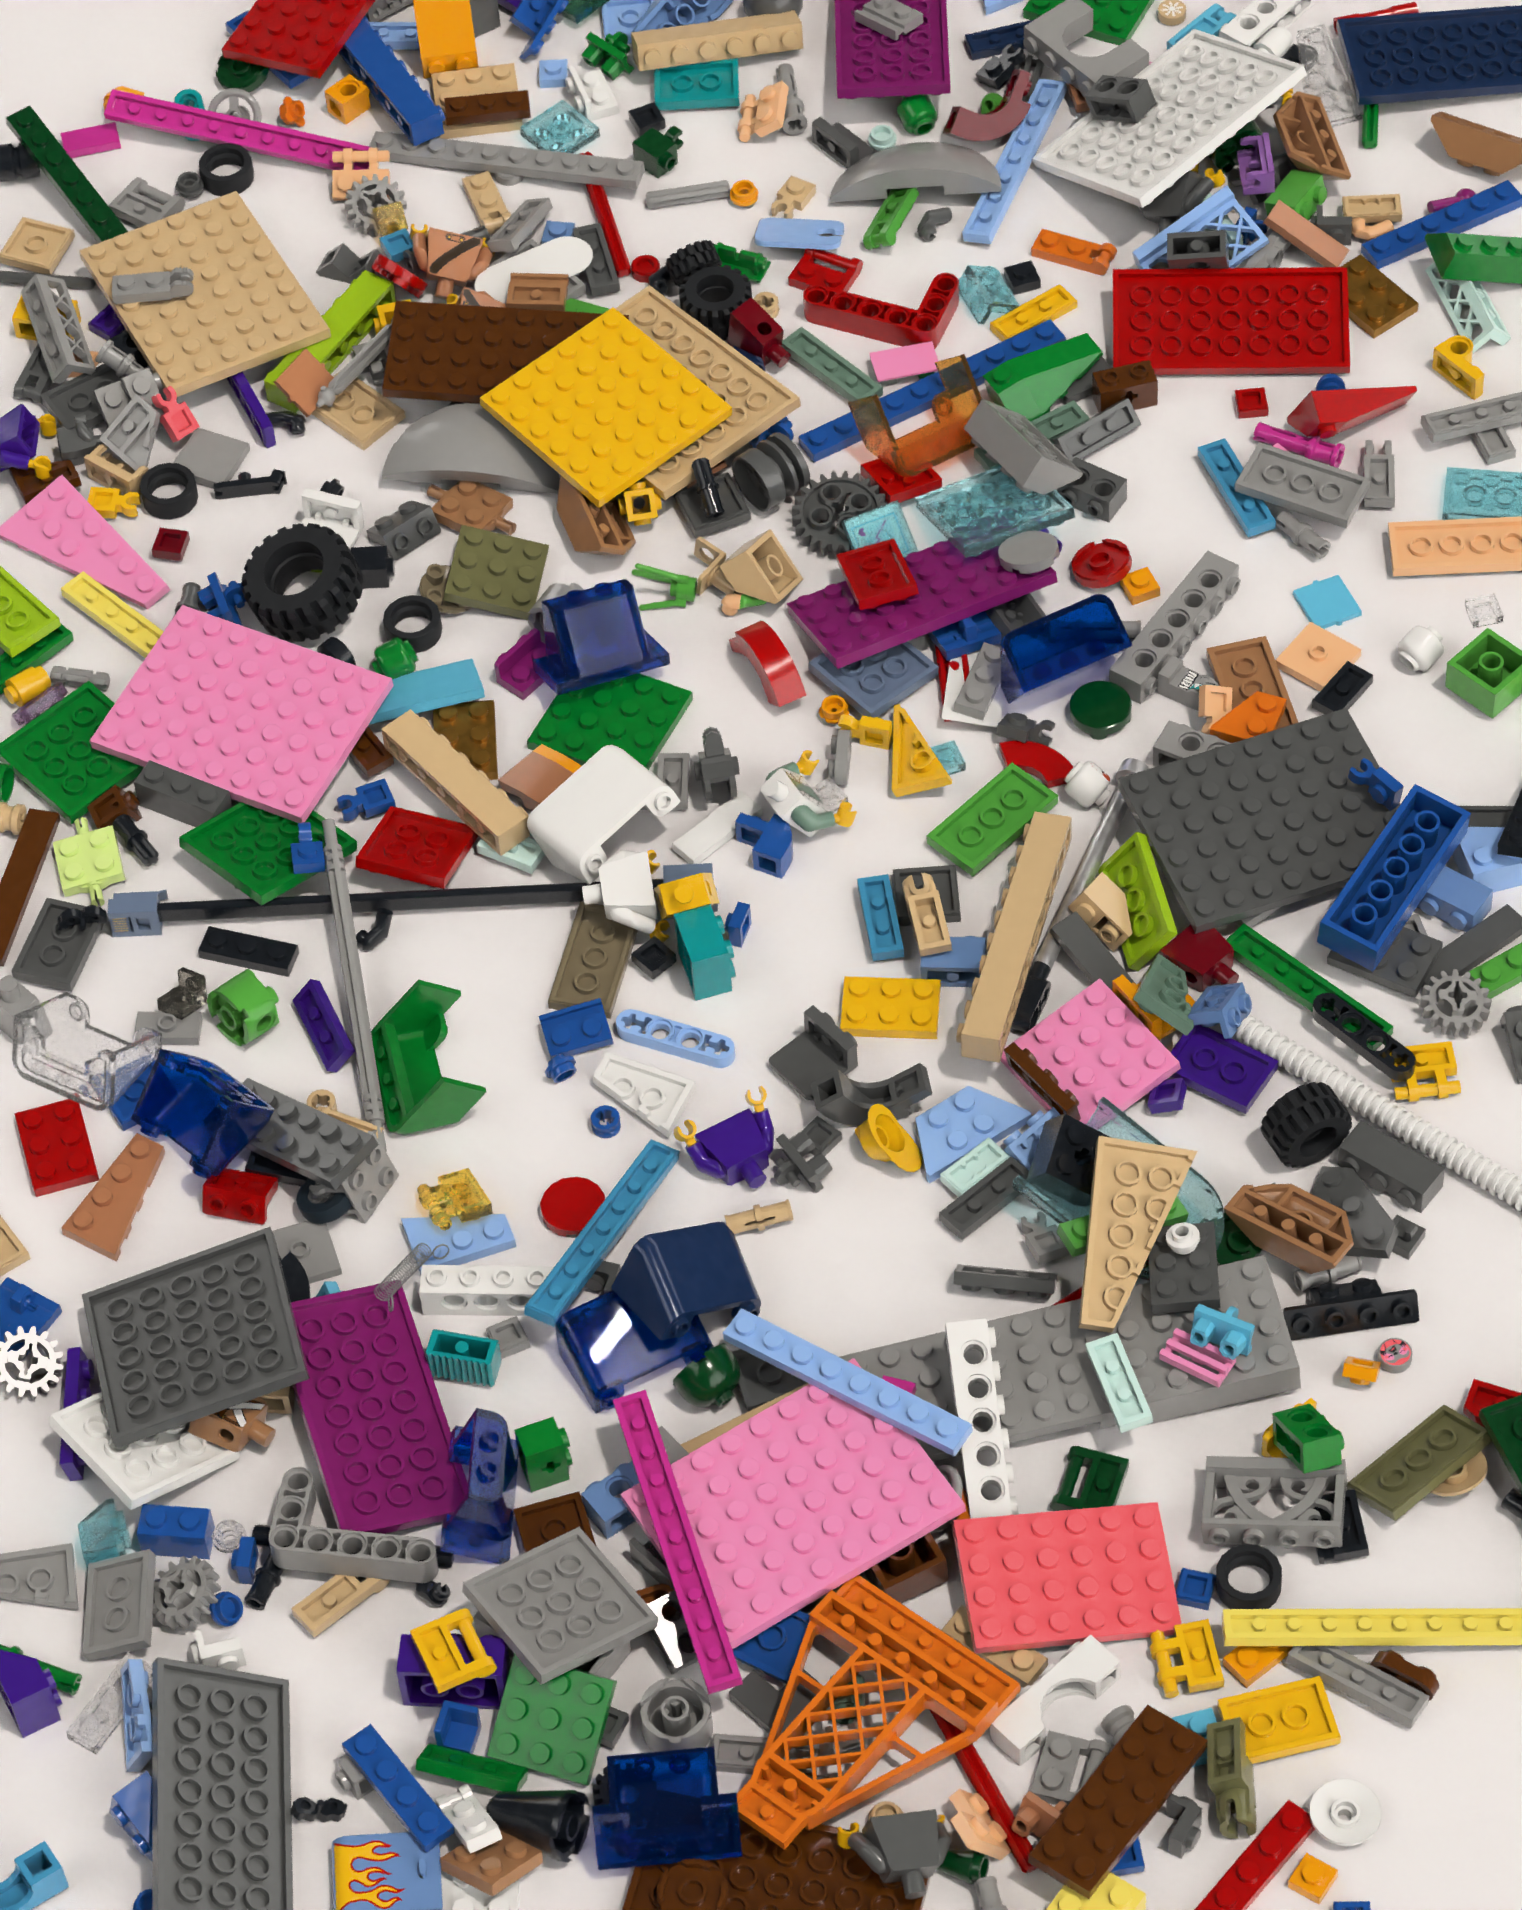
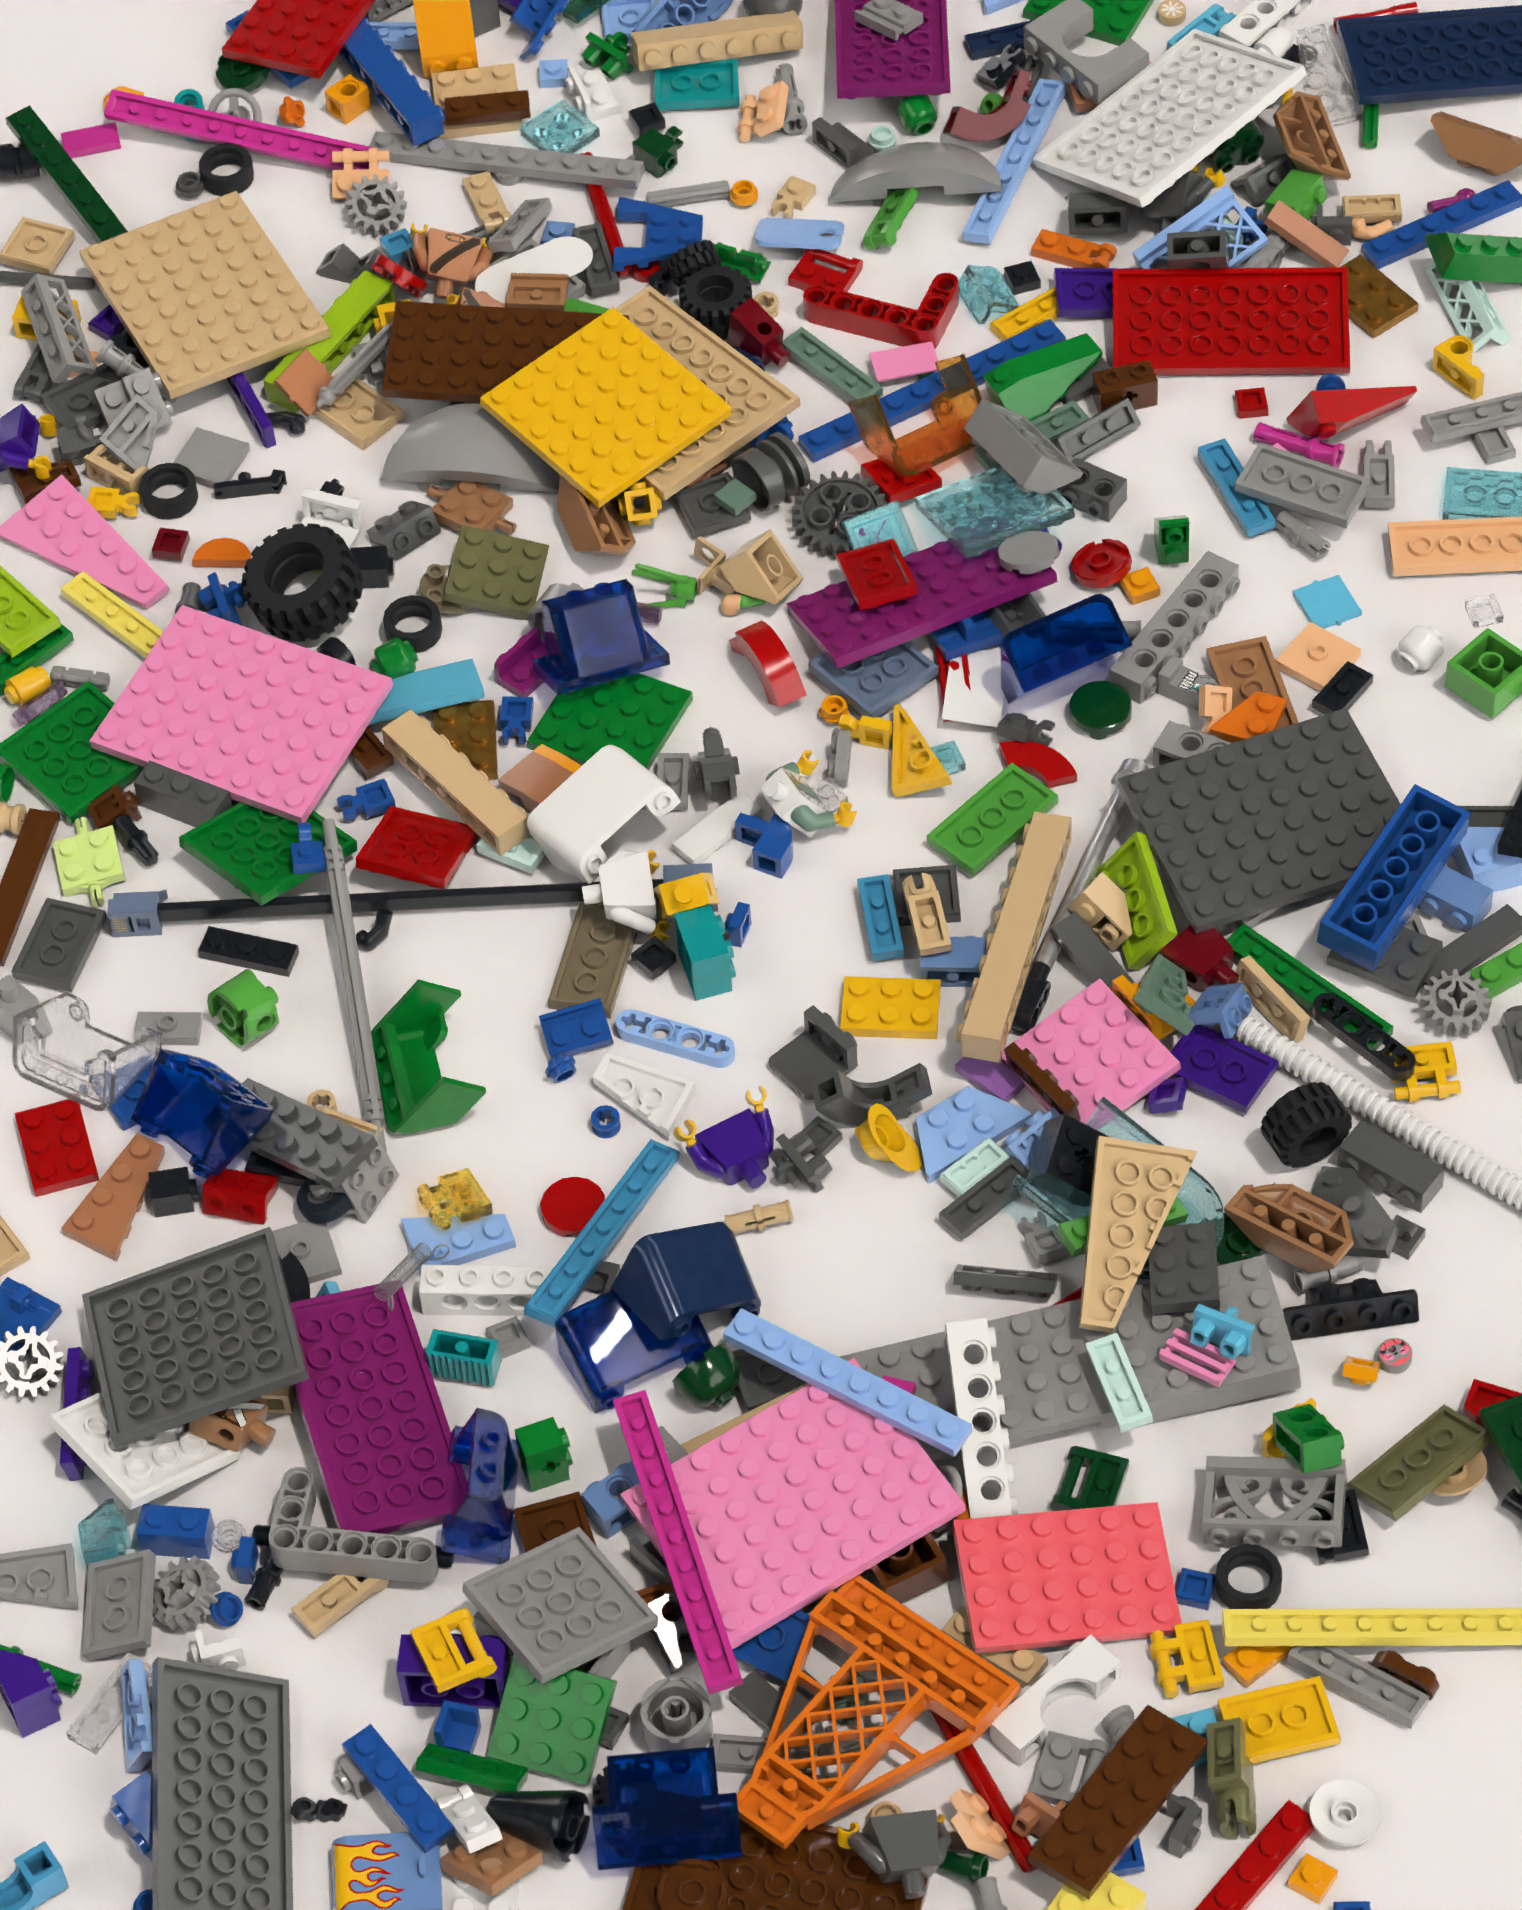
black piece [57,905,107,930] -> none
light grey plate [108,177,185,227] -> none
light grey hinge [112,267,194,304] -> none
coral plate [151,386,200,443] -> none
clear smoke bracket [157,967,207,1020] -> none
dark purple plate [292,979,355,1073] -> none
clear yellow tile [372,201,408,237] -> none
black arm [416,1580,450,1606] -> none
black axle [692,458,725,519] -> none
dark grey arm [917,207,952,241] -> none
light grey plate [954,642,1013,720] -> none
white head [1064,761,1111,807] -> none
dark grey brick [1084,75,1156,123] -> none
white plate [1166,1222,1200,1255] -> none
medium lavender hinge [1237,132,1275,196] -> none
blue plate [1348,758,1404,811] -> none
none -> black brick [148,1167,199,1218]
none -> orange tile [192,538,252,567]
none -> blue plate [500,696,534,745]
none -> blue wing [613,197,703,272]
none -> clear purple pin [623,598,663,626]
none -> sand green tile [714,478,757,517]
none -> medium lavender tile [955,1057,1025,1102]
none -> dark purple tile [1053,268,1137,318]
none -> dark grey brick [1068,192,1129,235]
none -> green slope [1154,515,1190,565]
none -> tan plate [1236,955,1311,1043]

